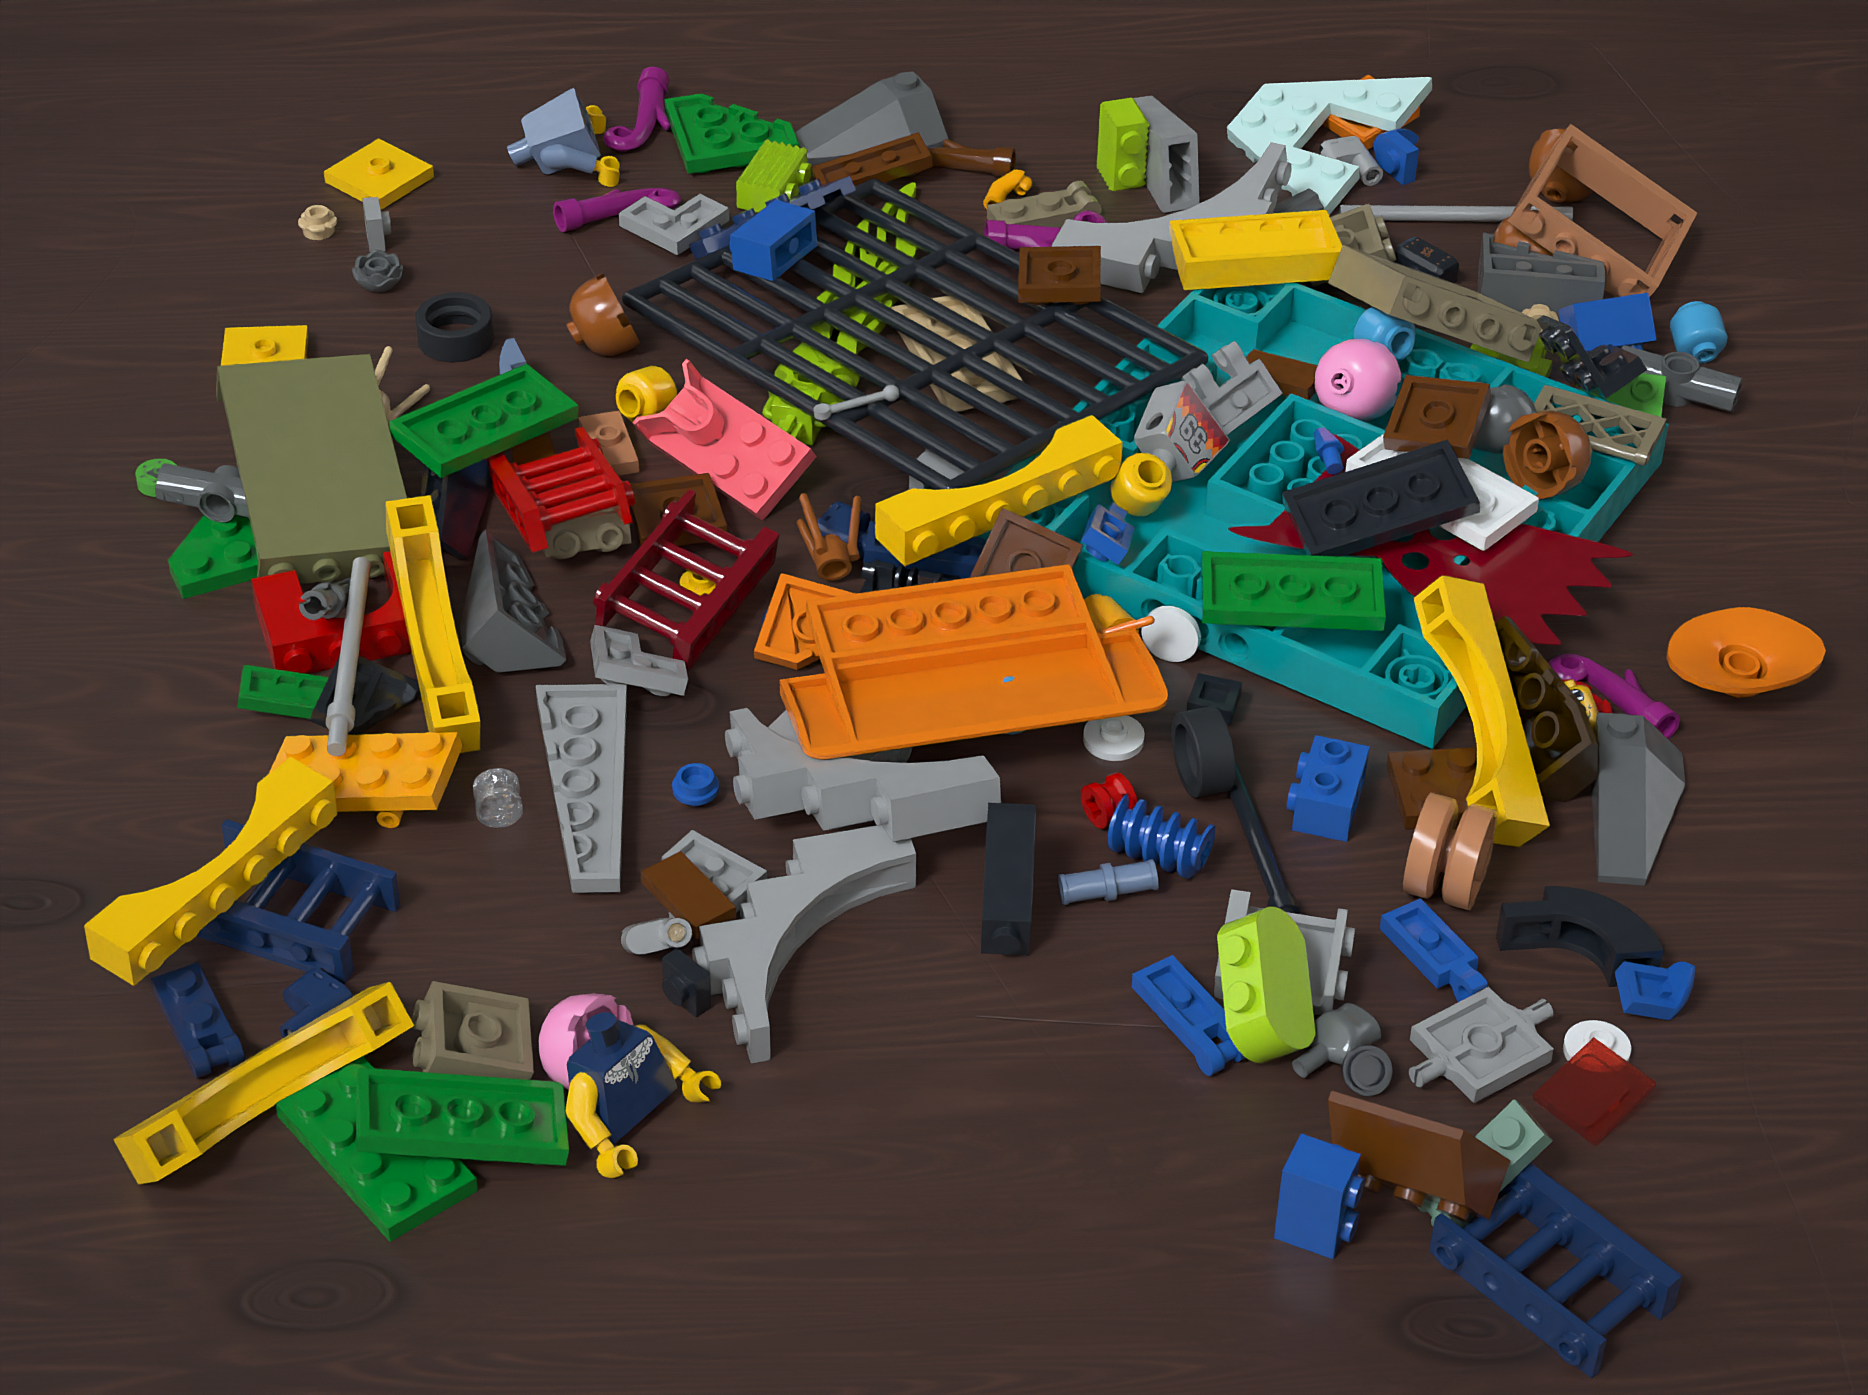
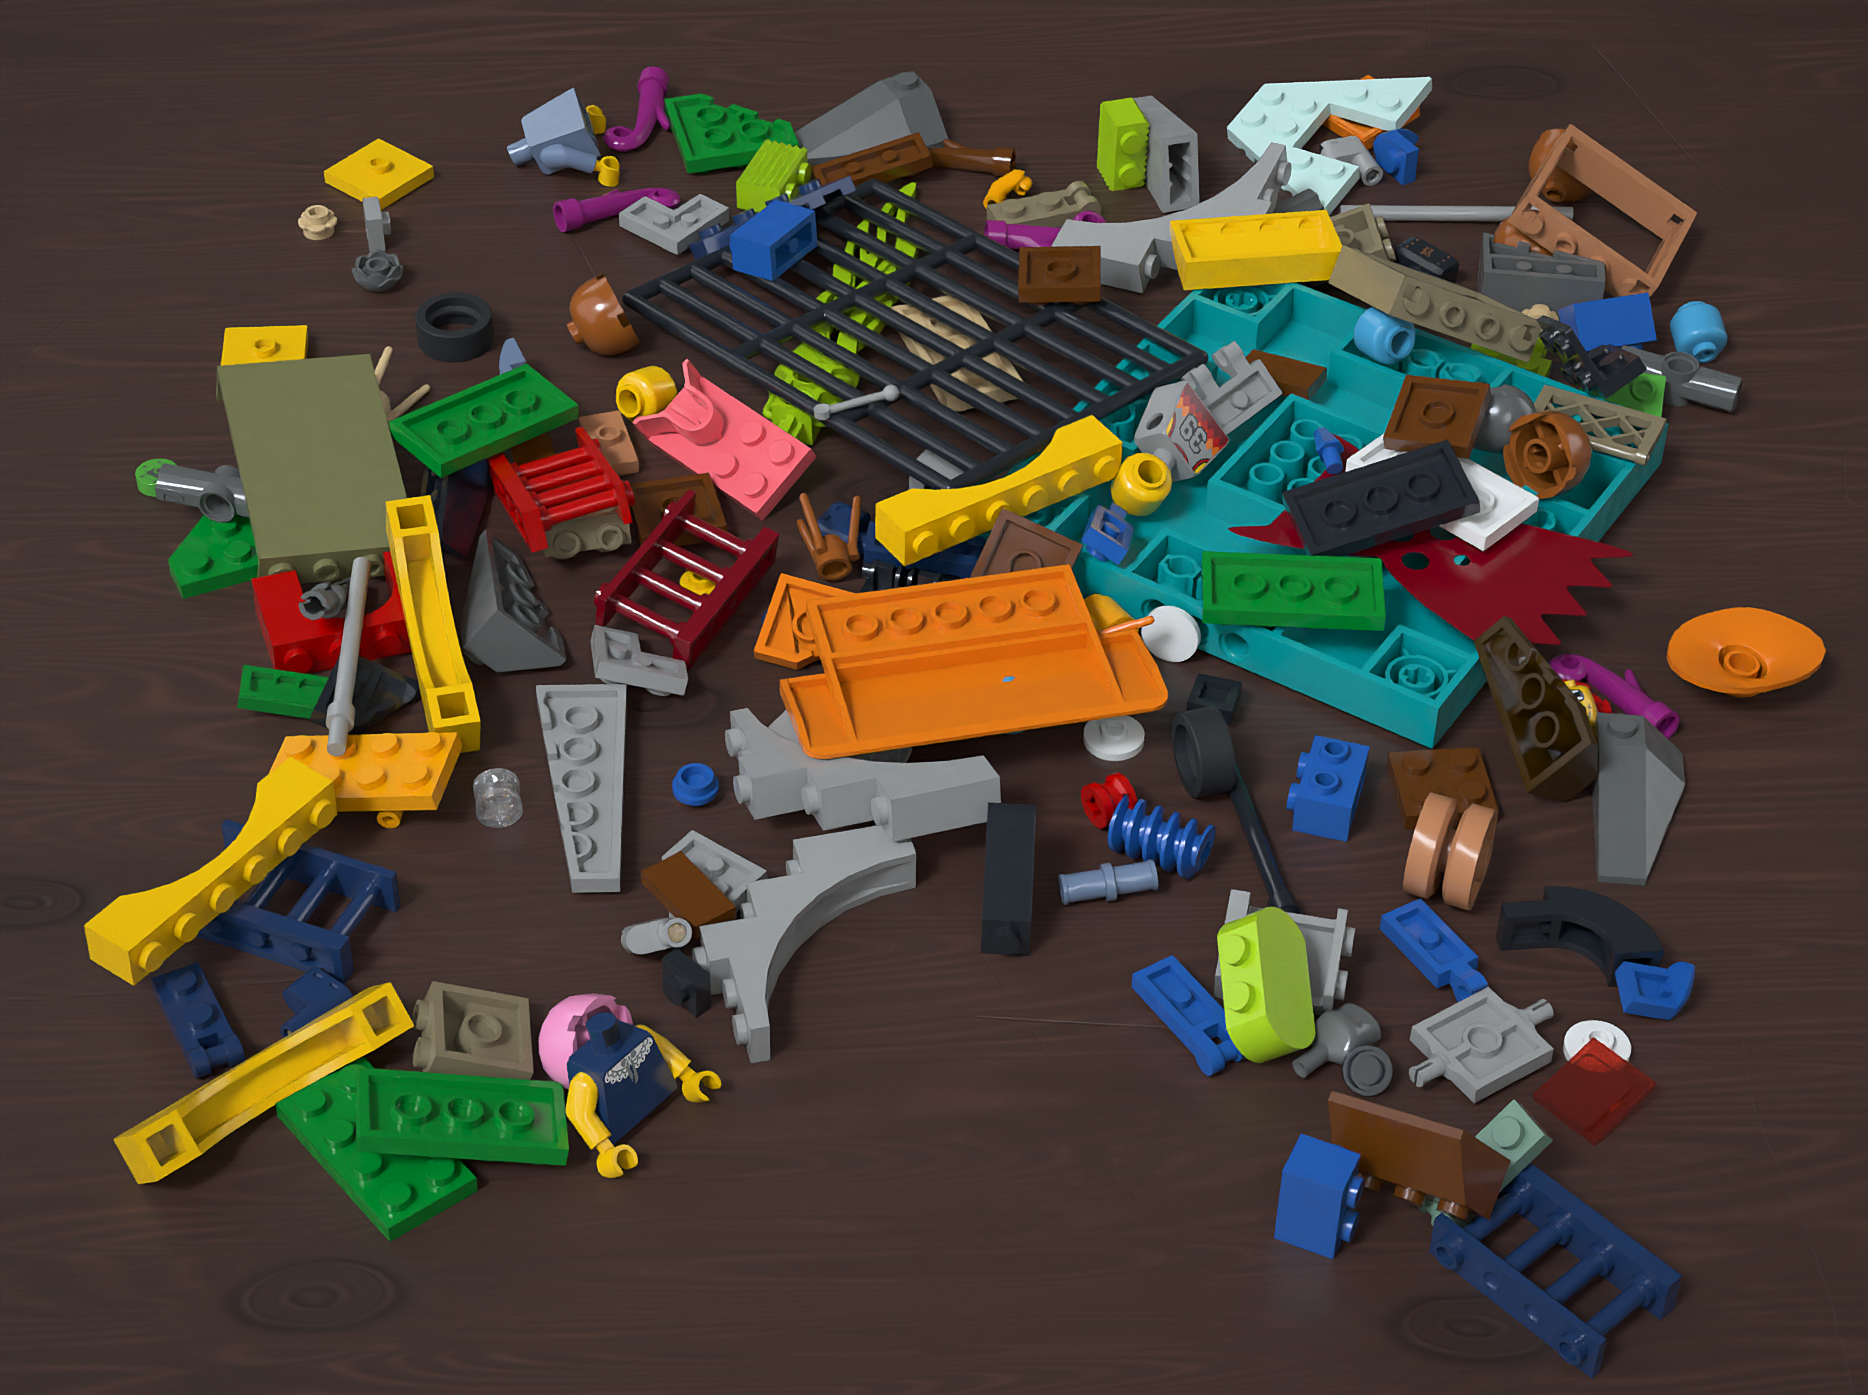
bright pink cylinder [1315,339,1401,422] -> none
yellow arch [1414,575,1550,847] -> none

